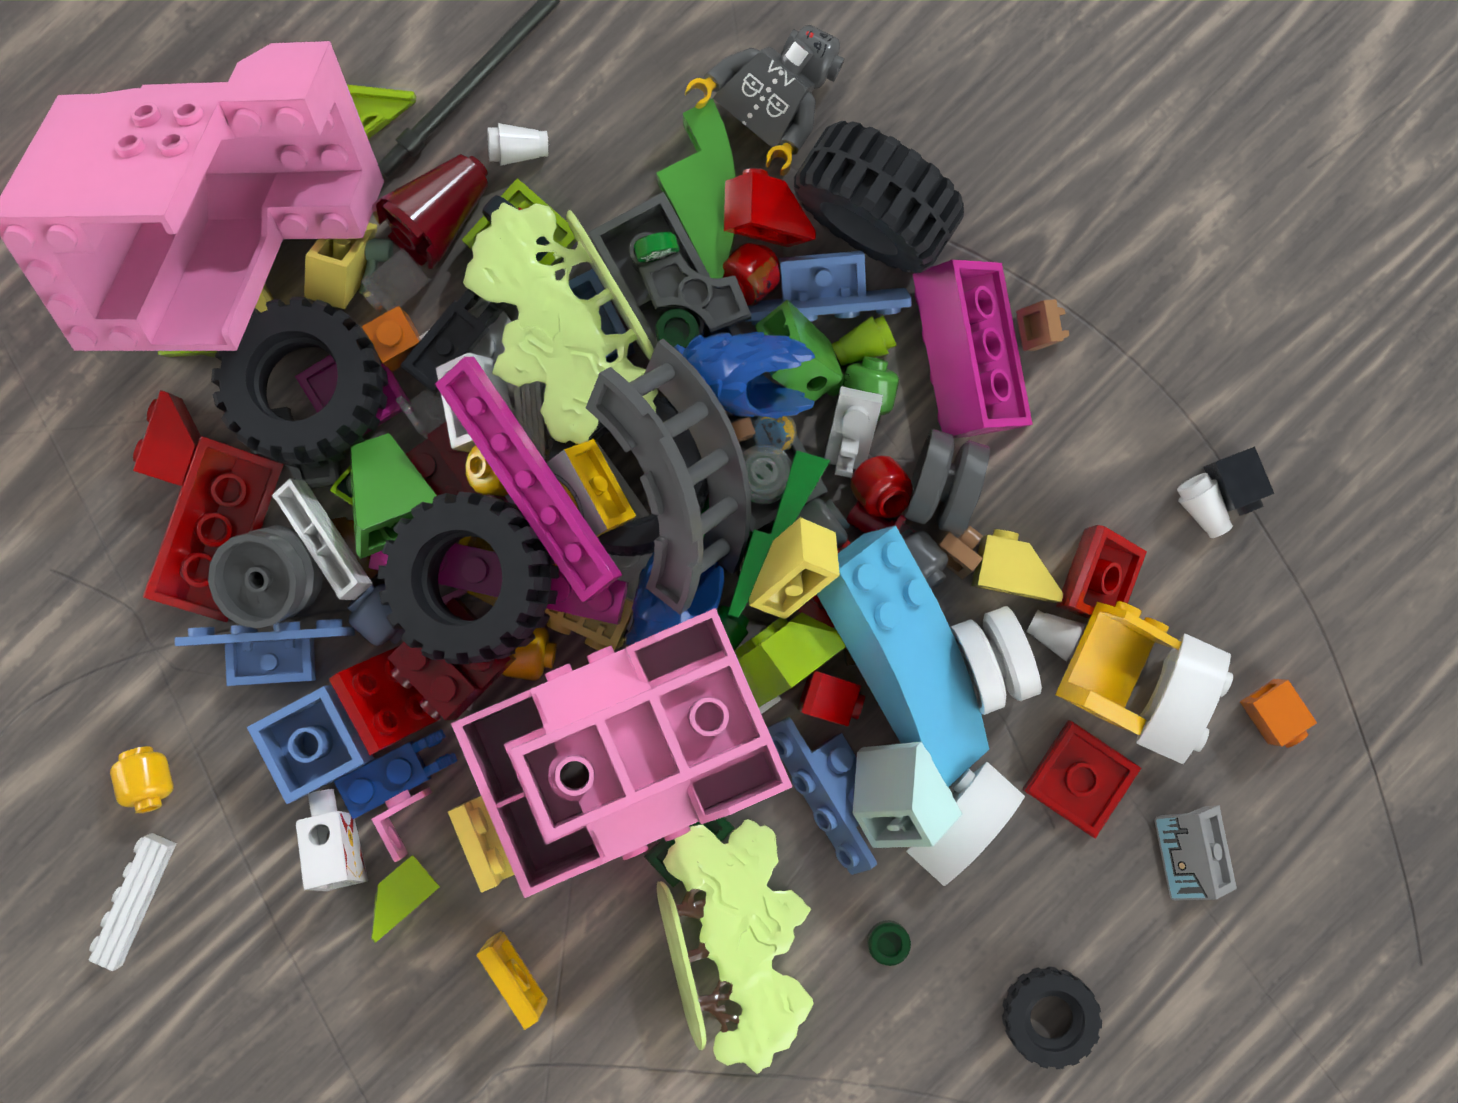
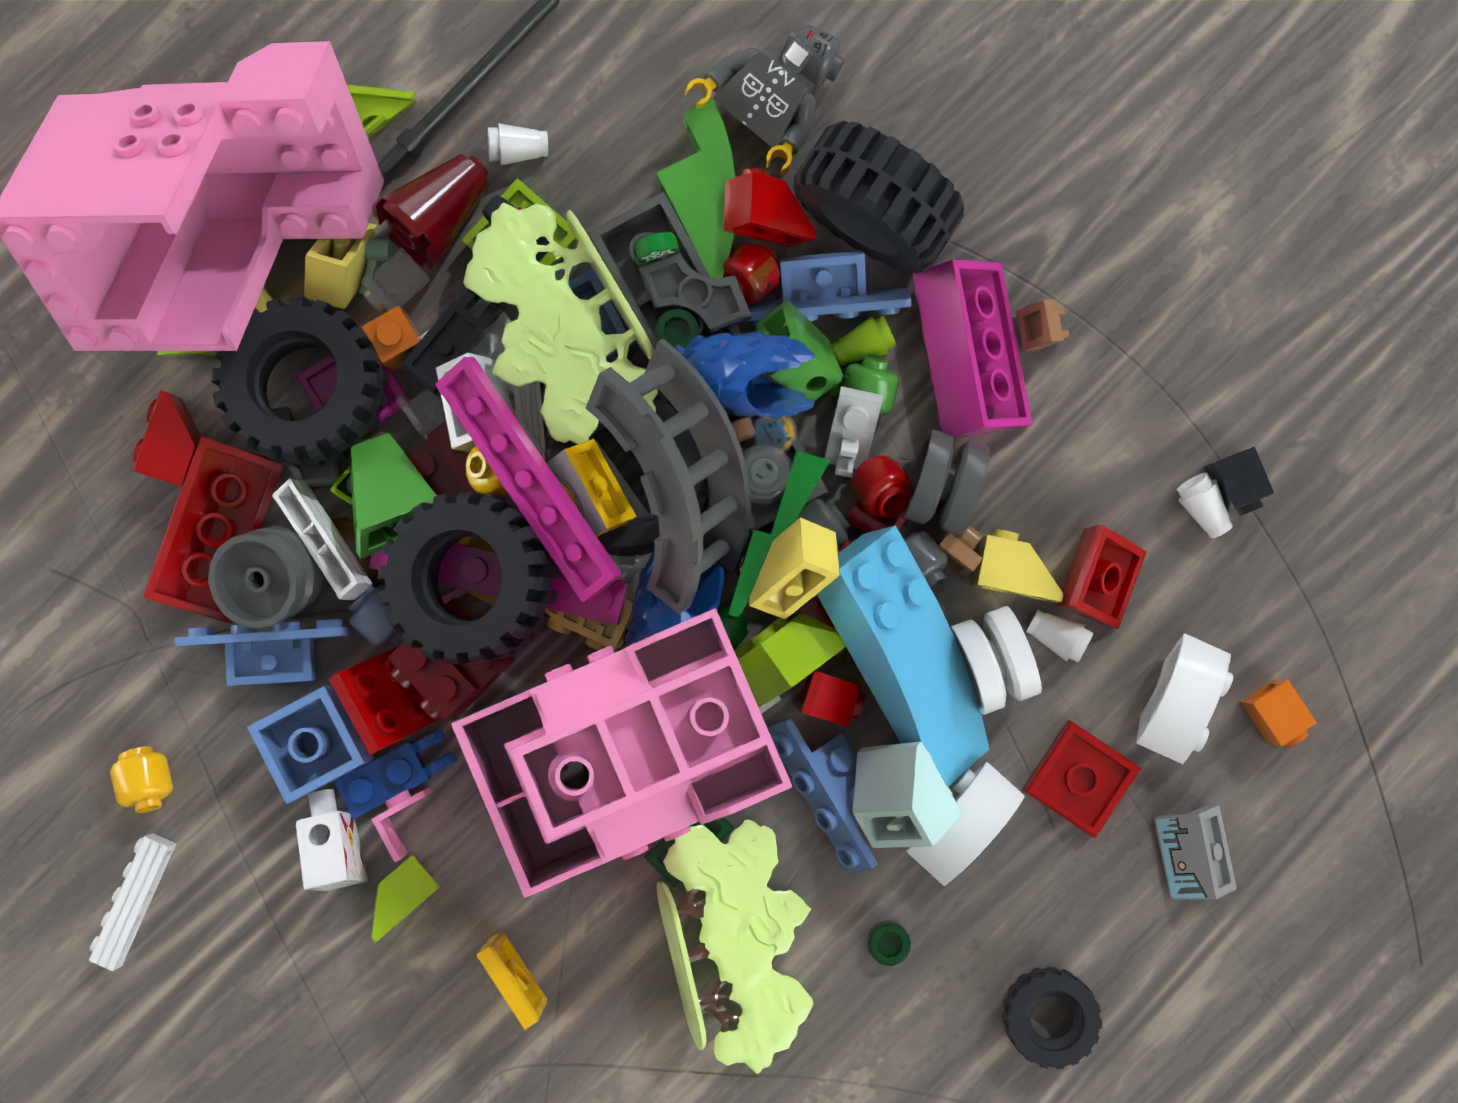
light yellow bracket [448,796,514,893] -> none
yellow head [502,627,557,681] -> none
yellow panel [1055,601,1182,735] -> none

